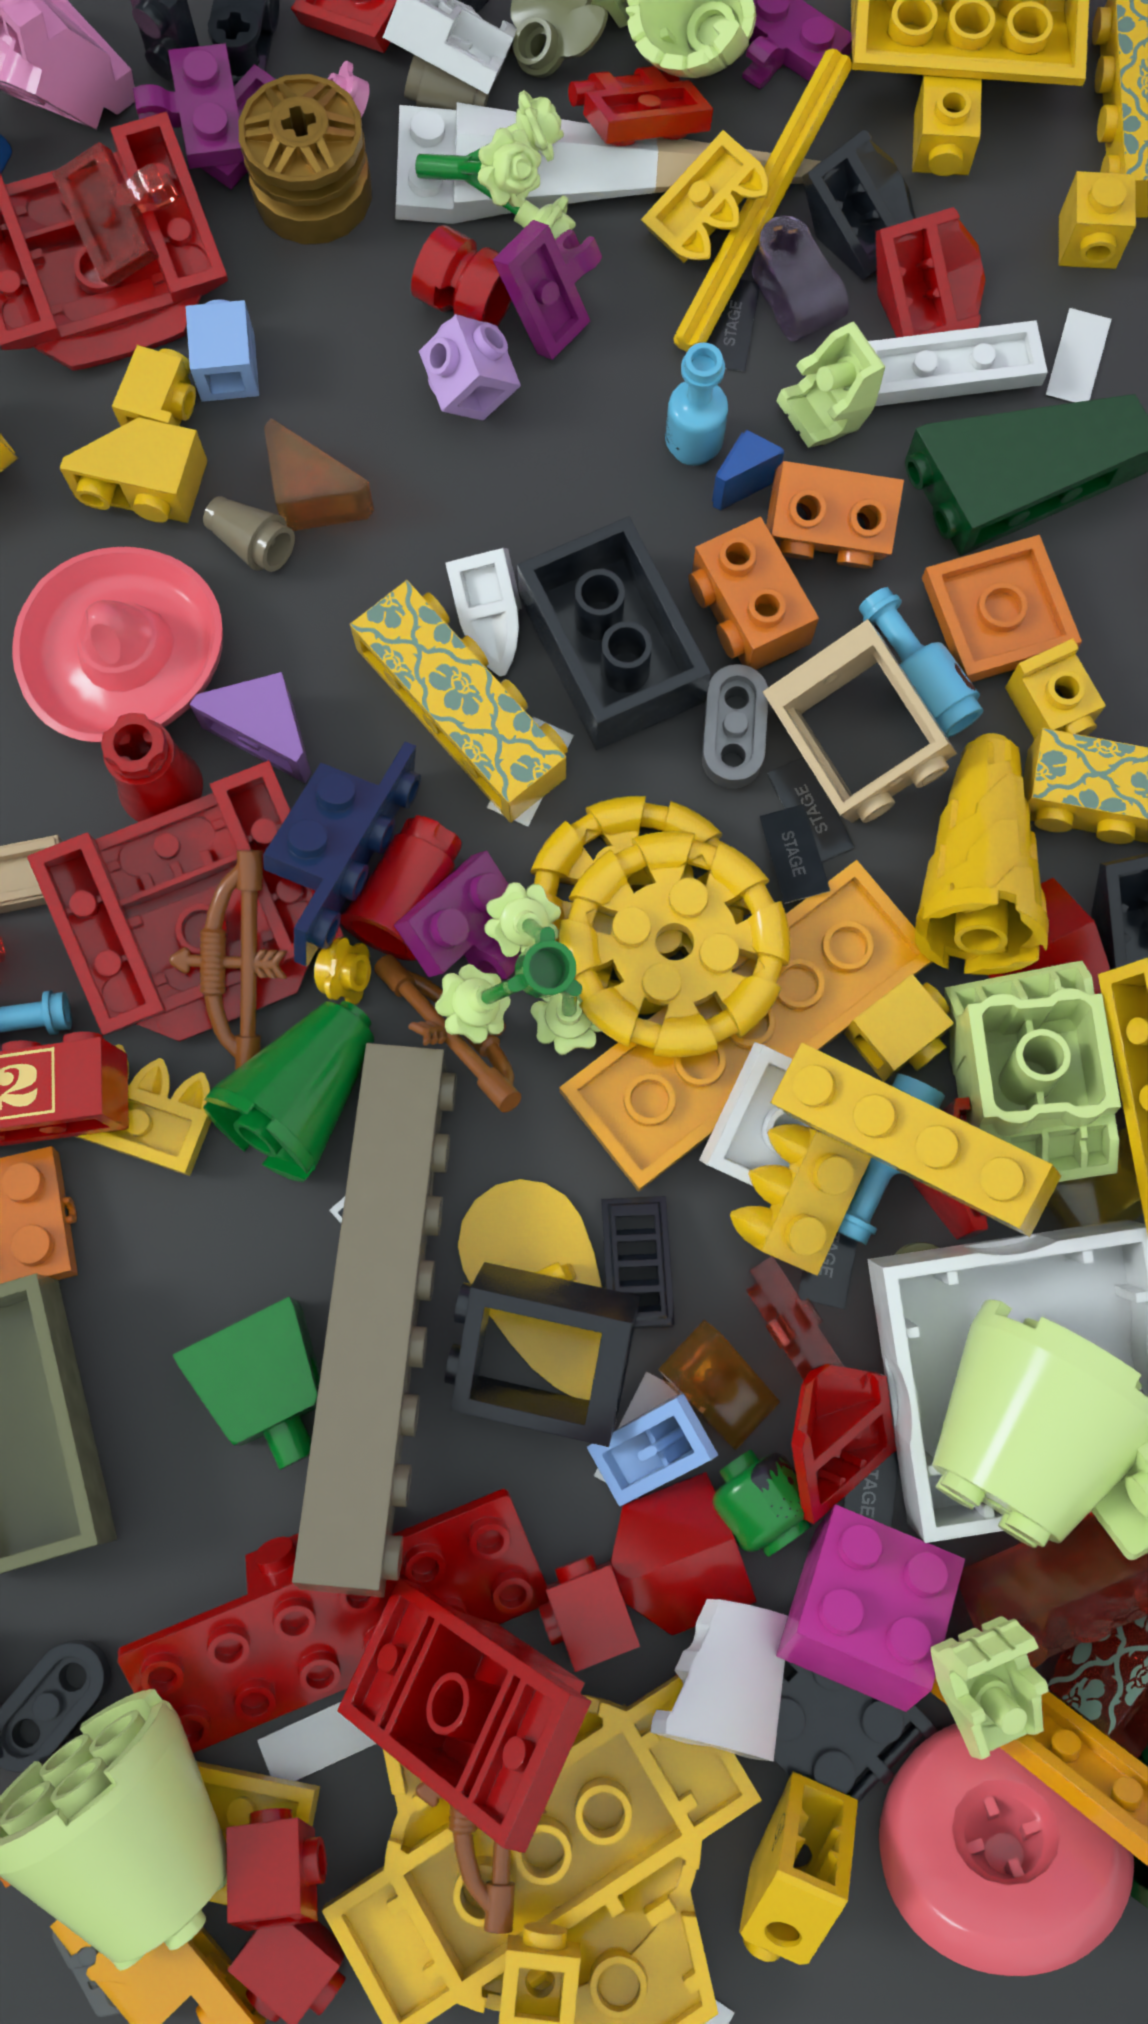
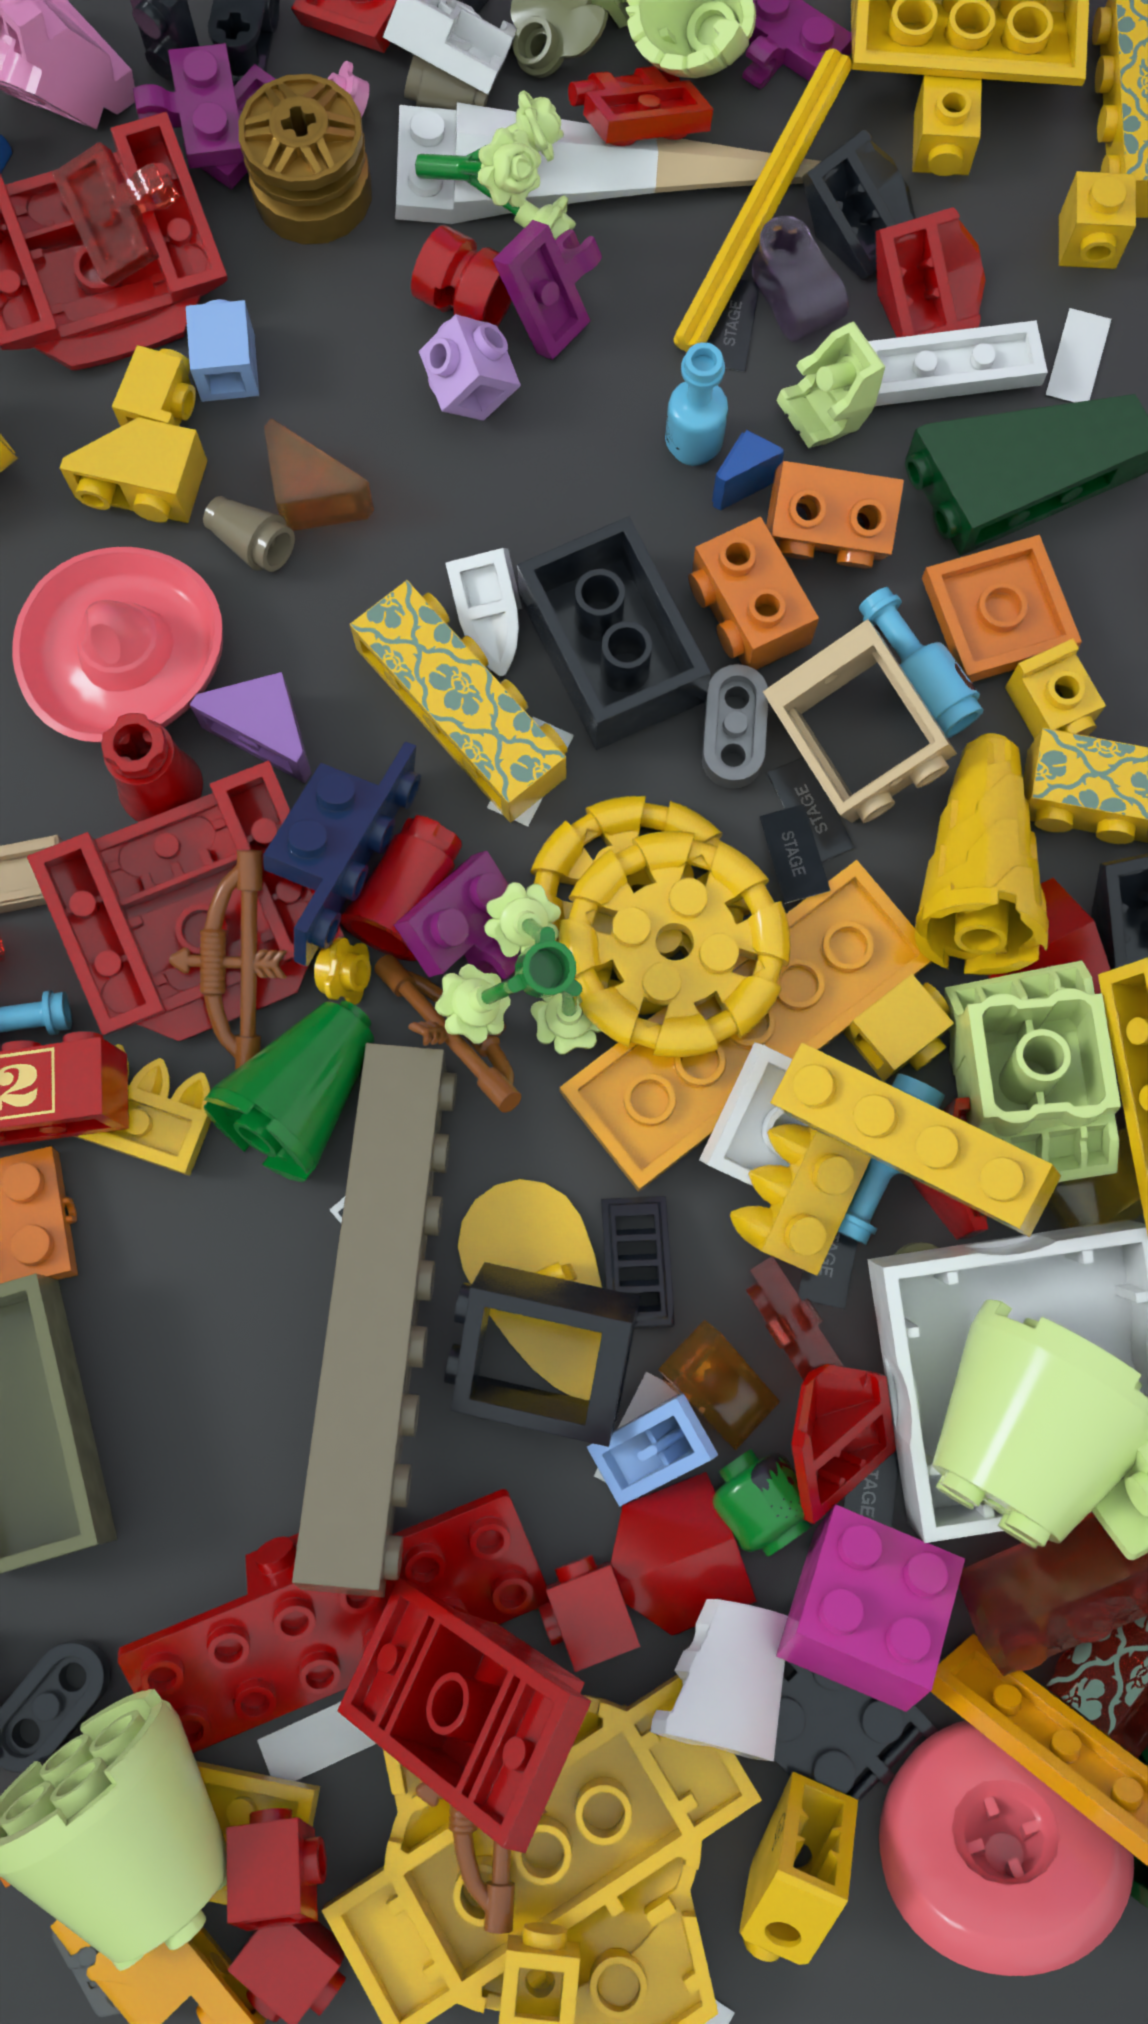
green torso [173,1297,320,1470] -> none
yellow plate [641,130,769,263] -> none
yellowish green hand [931,1616,1049,1760] -> none

